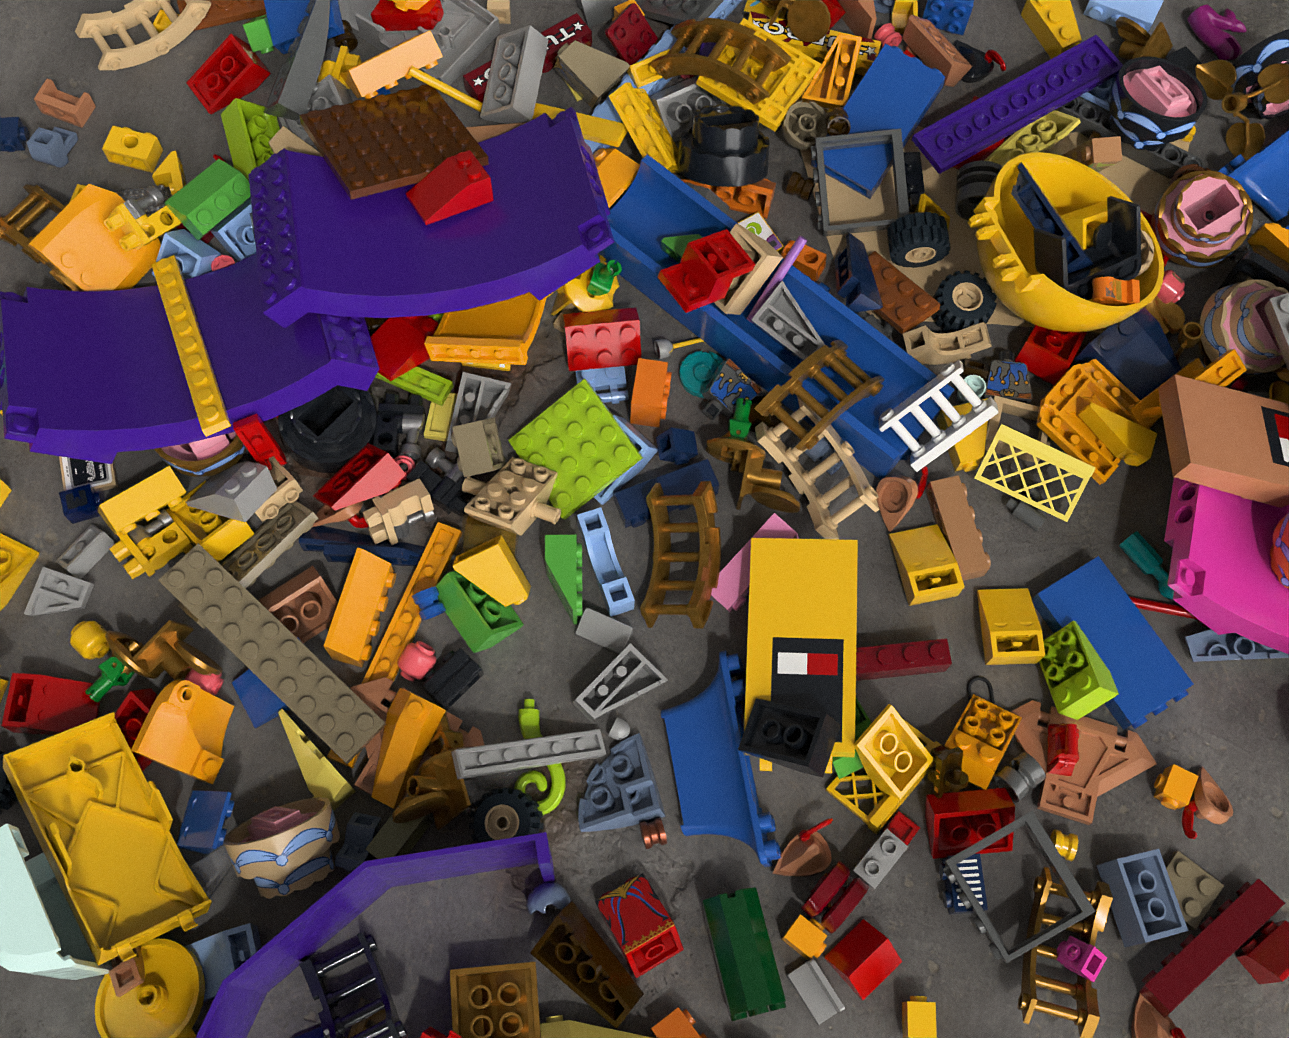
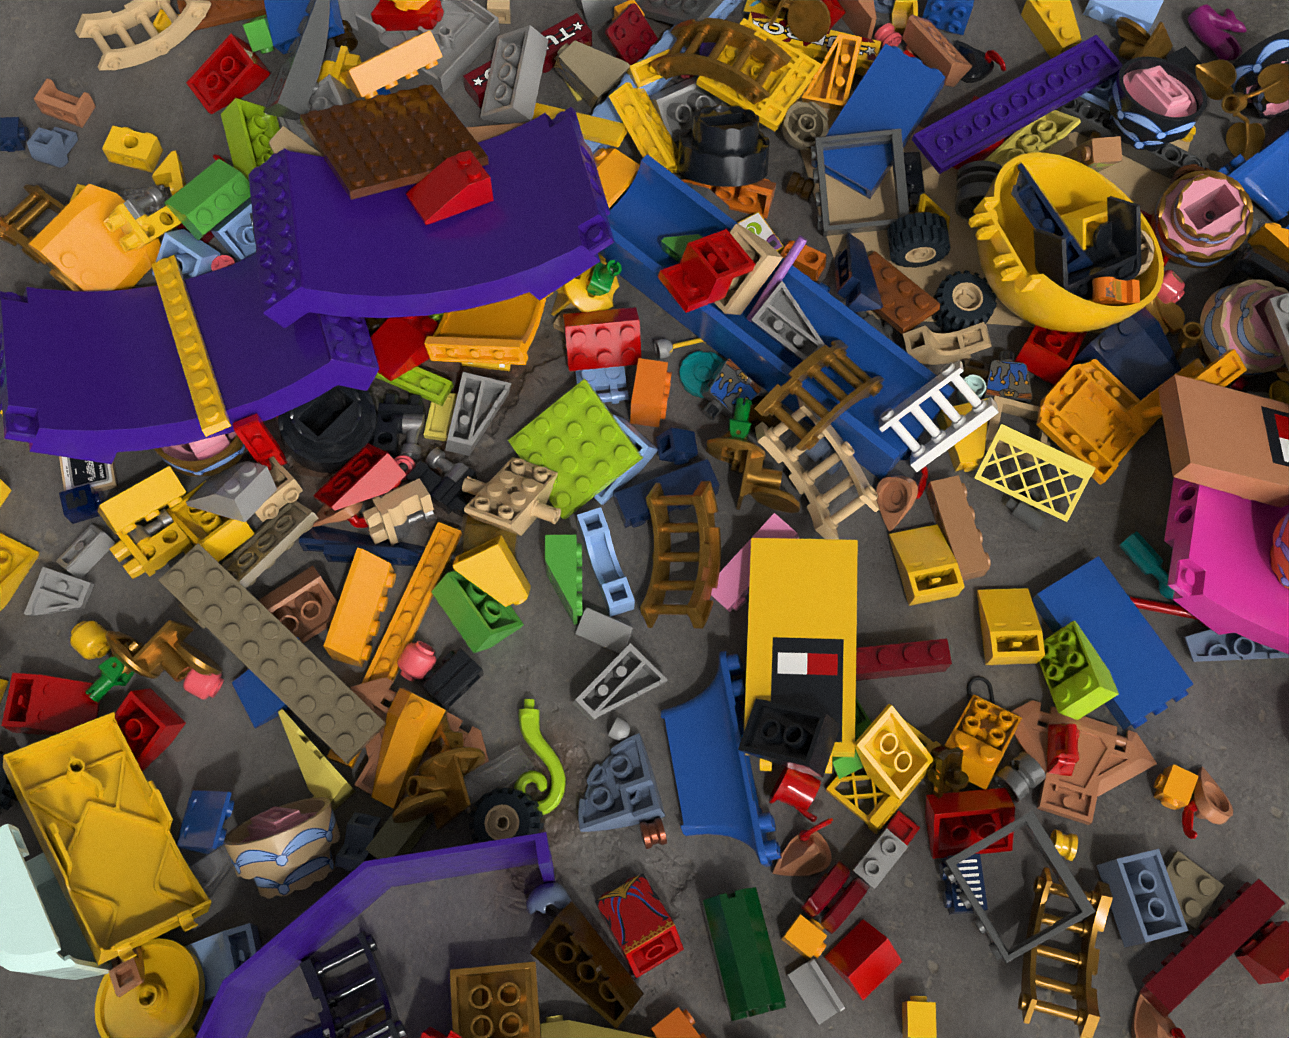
light orange slope [131,679,235,785] -> none
yellow bar [408,66,483,112] -> none
blue wheel [412,586,446,621] -> none
dark tan slope [451,417,506,477] -> none
light grey tile [451,729,606,779] -> none
dark brown wheel [825,106,851,136] -> none
dark pink brick [1056,936,1107,982] -> none
yellow slope [1078,402,1157,467] -> none
none -> red hat [768,767,821,822]

